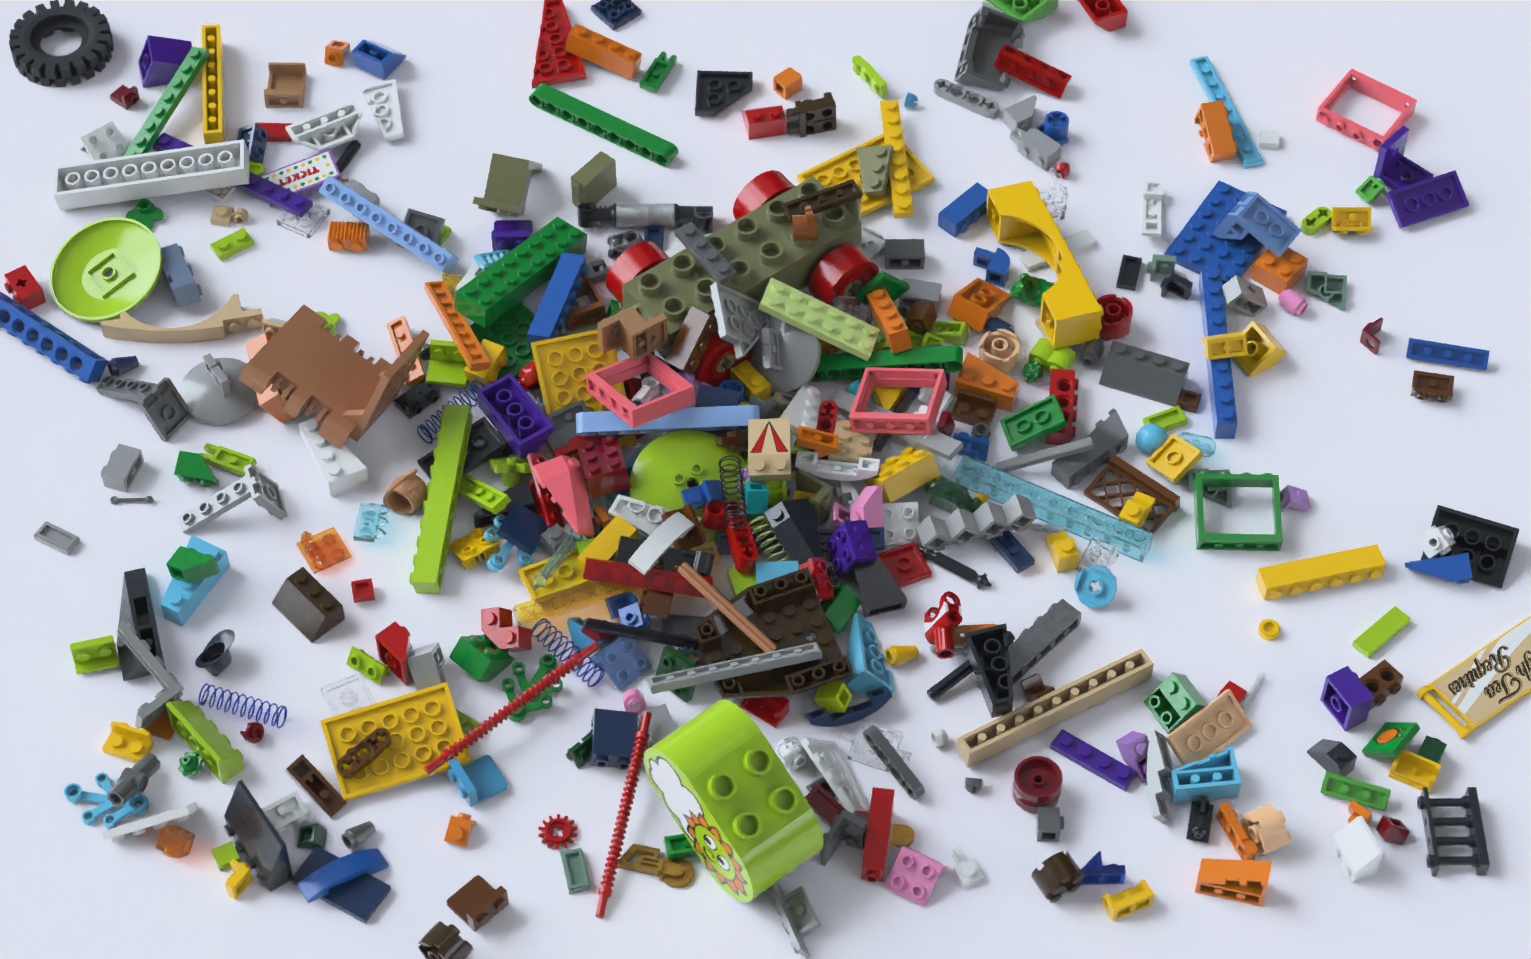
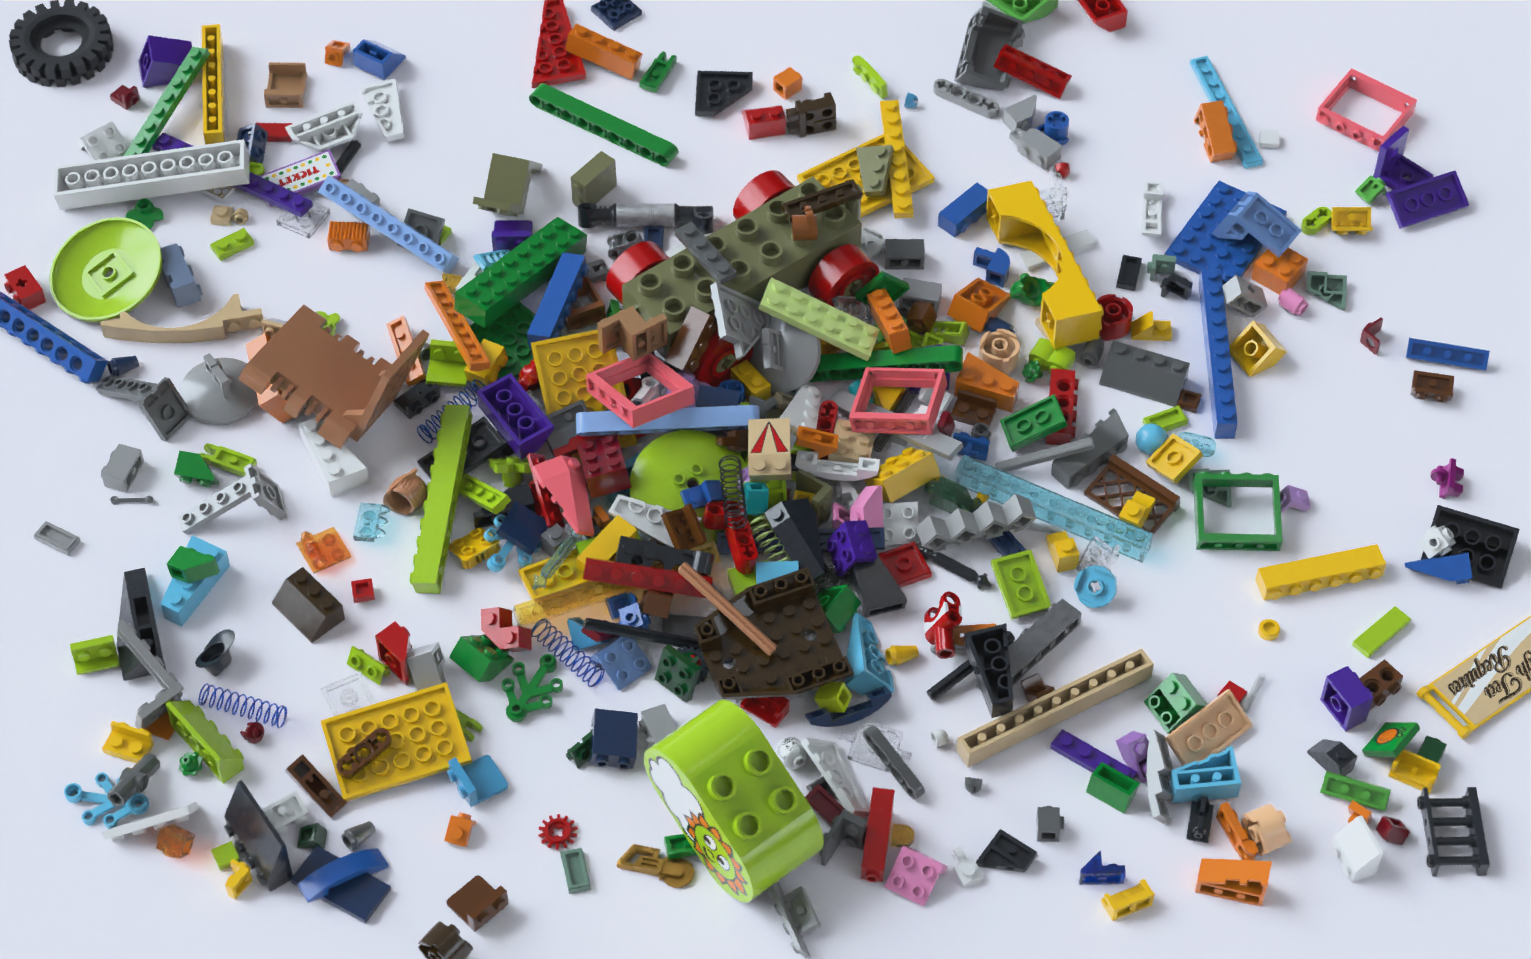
red hose [424,642,599,775] -> none
red hose [595,711,652,918] -> none
bright pink brick [622,689,646,715] -> none
white slope [628,512,695,575] -> none
light grey tile [647,642,822,694] -> none
red bracket [798,557,835,603] -> none
dark red wheel [1012,756,1063,813] -> none
dark brown brick [1031,851,1084,904] -> none
yellow hinge [1201,332,1248,360] -> none
none -> black wing [976,829,1038,873]
none -> lime plate [990,549,1051,620]
none -> green brick [1086,762,1140,814]
none -> yellow slope [1131,311,1172,341]
none -> magenta hips [1430,458,1464,499]

